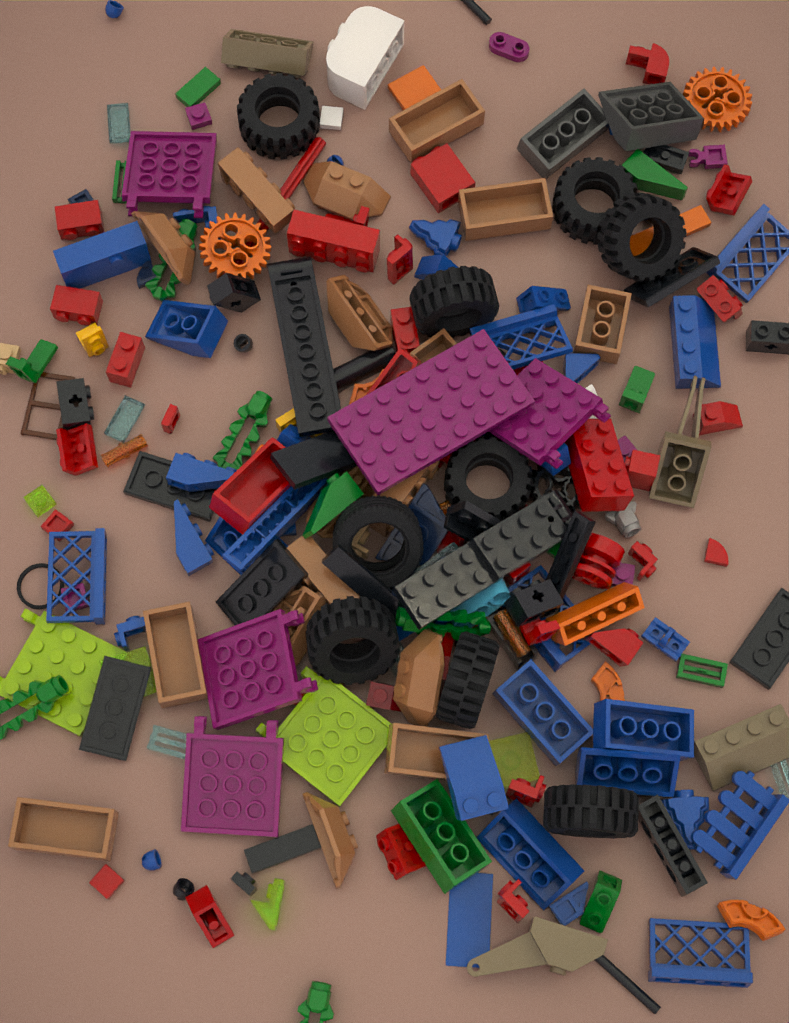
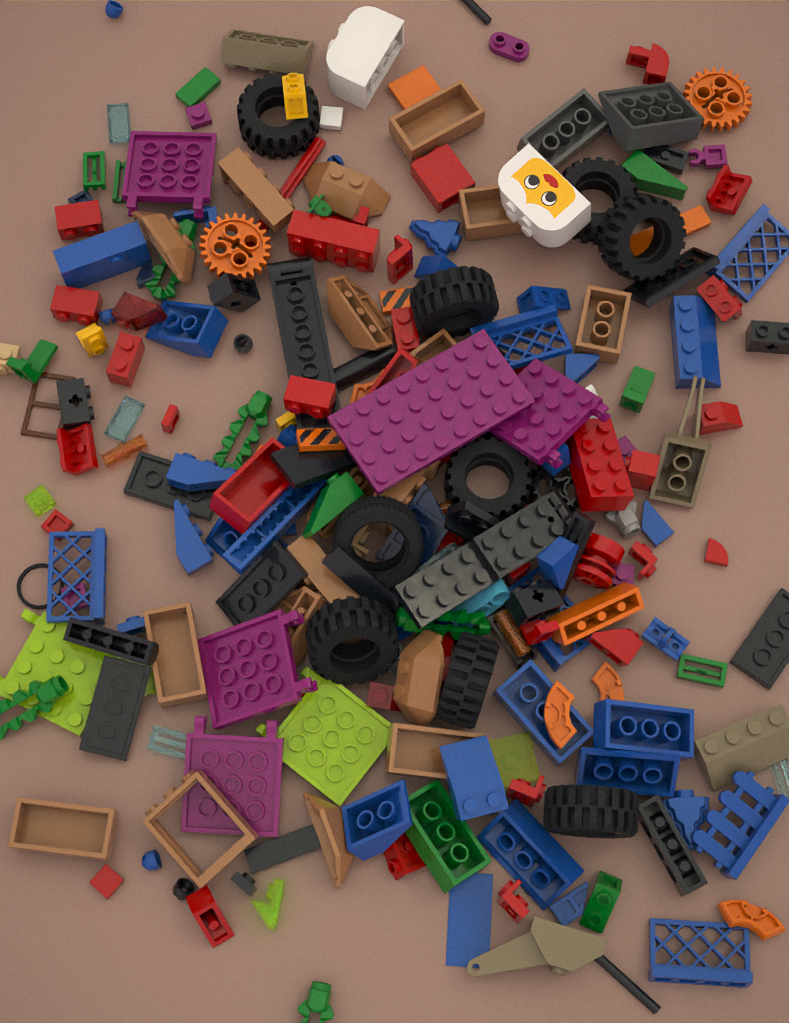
none -> black brick [63,617,159,666]
none -> green tile [83,151,106,191]
none -> blue hinge [98,308,117,325]
none -> clear red slope [111,292,168,331]
none -> medium nougat window [142,770,259,889]
none -> yellow bracket [282,73,308,120]
none -> red brick [283,375,337,419]
none -> orange tile [296,428,345,452]
none -> green hinge [308,194,332,217]
none -> blue slope [342,779,413,861]
none -> tile [379,286,414,315]
none -> white brick [498,143,591,247]
none -> blue slope [536,536,579,589]
none -> orange tile [544,681,577,749]
none -> blue tile [641,500,674,548]

